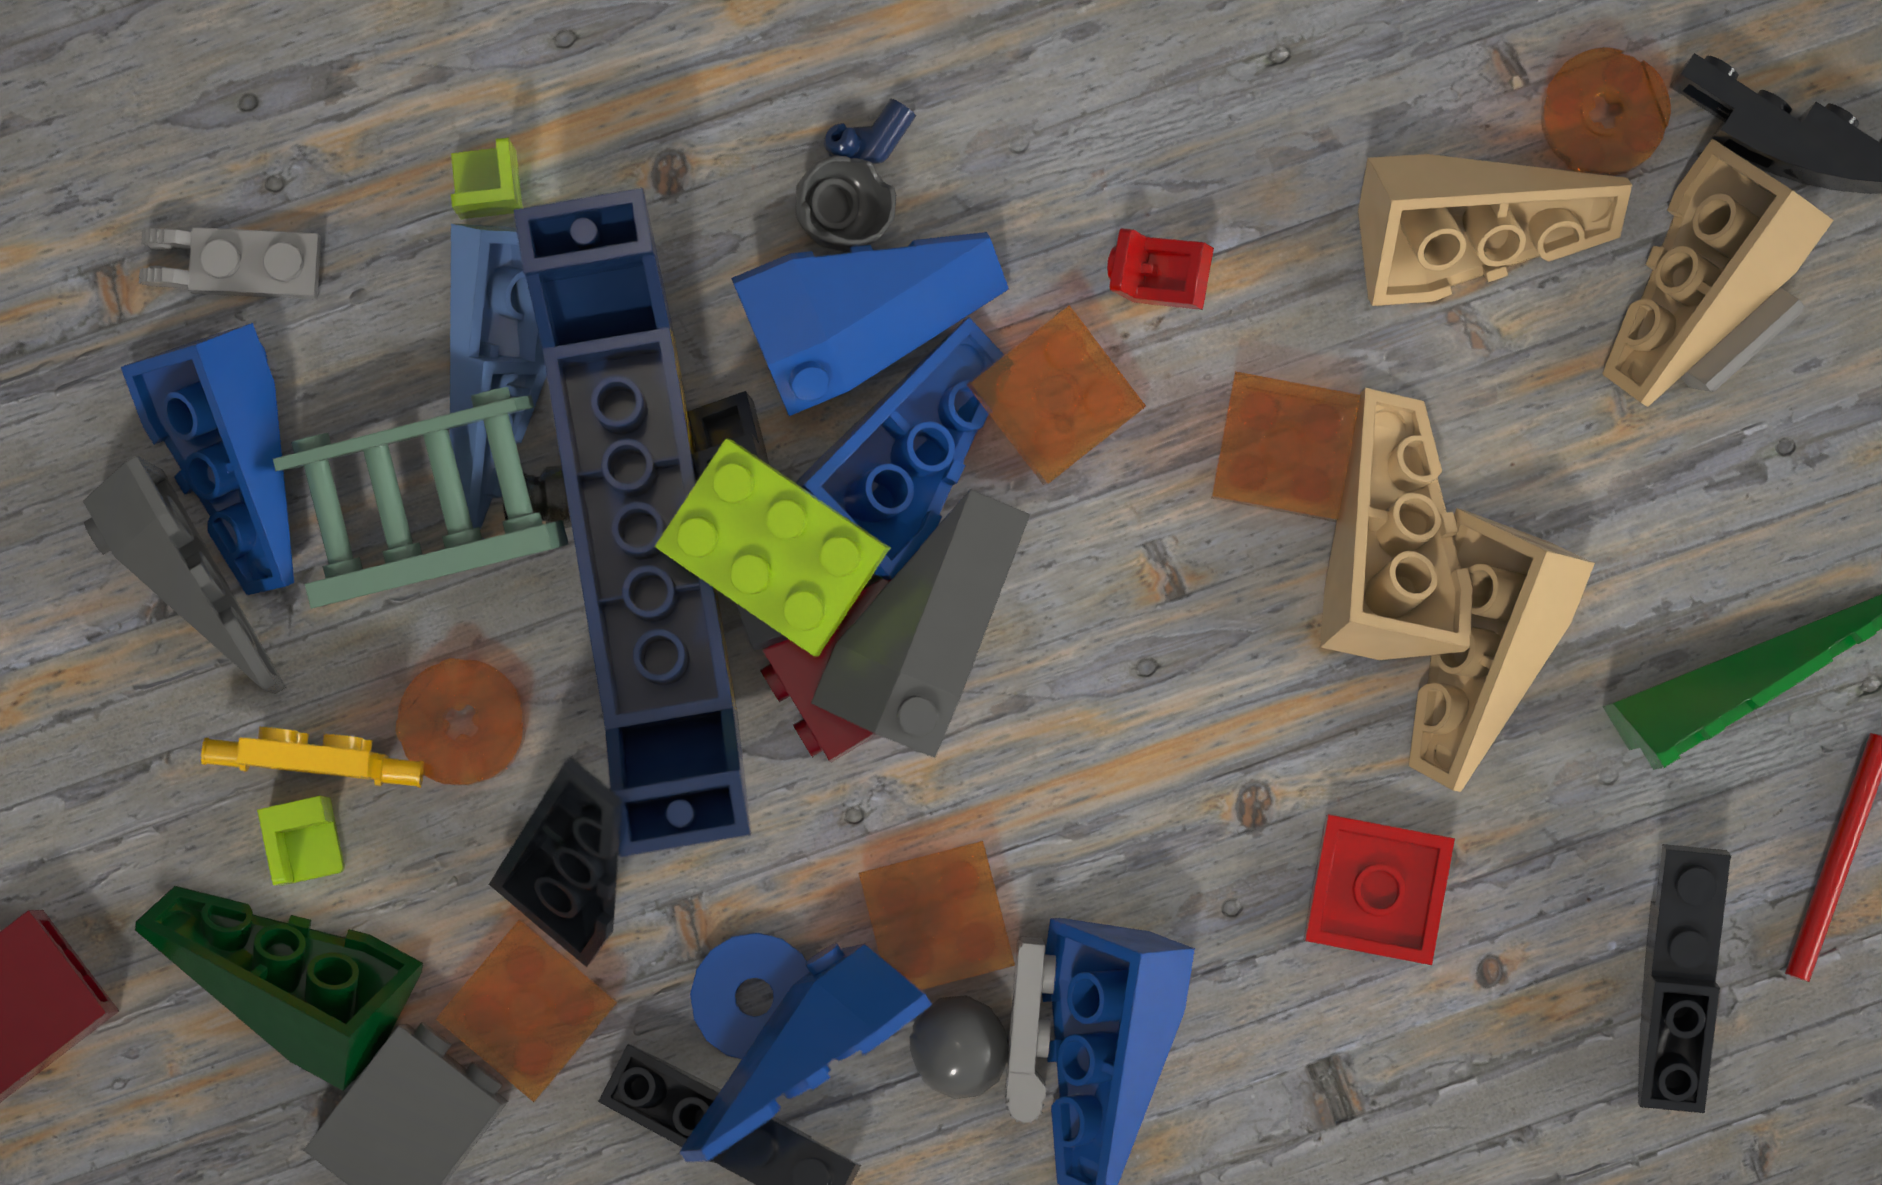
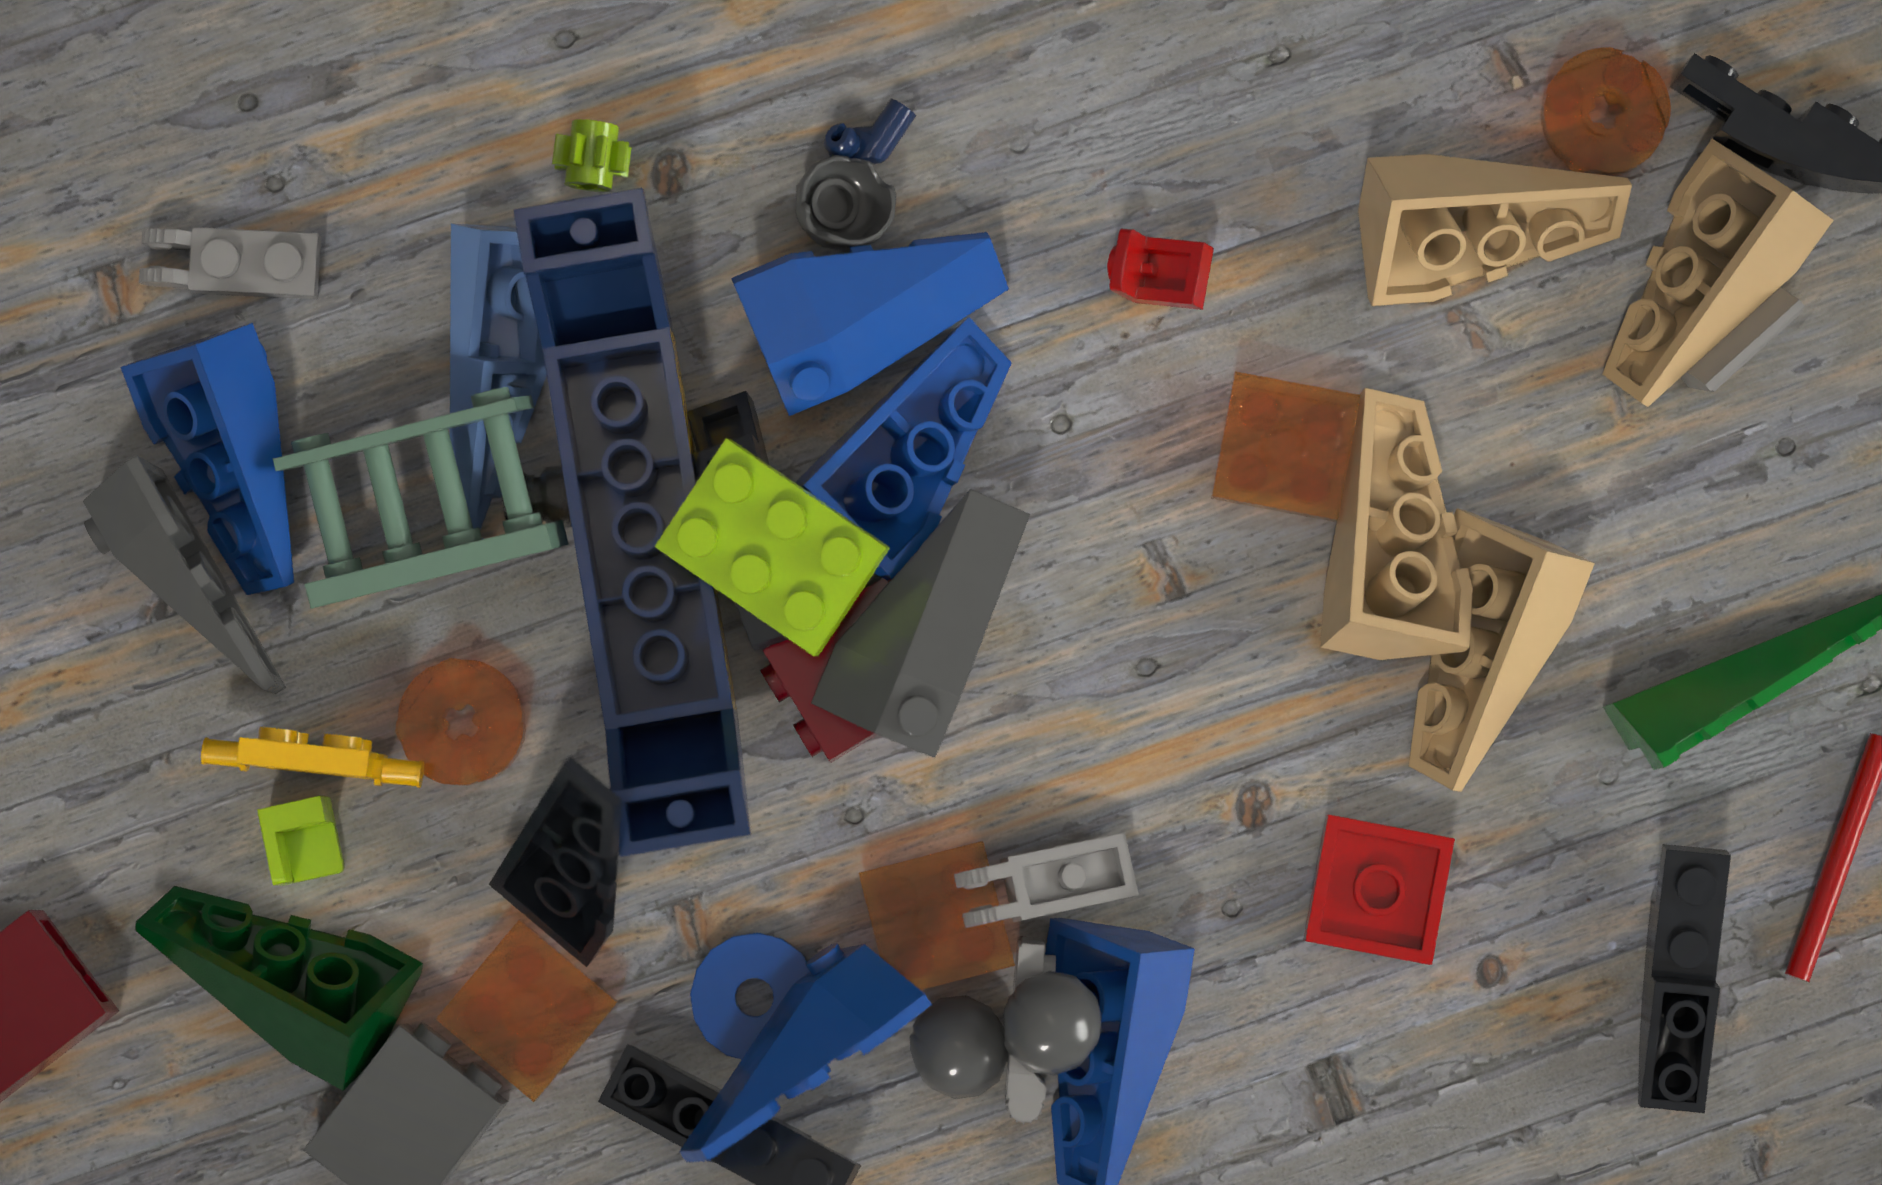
lime panel [451,137,523,220] -> none
clear orange plate [966,305,1146,485] -> none
none -> lime gear [552,119,632,192]
none -> light grey hinge [954,832,1139,928]
none -> dark grey hair [1003,971,1101,1076]

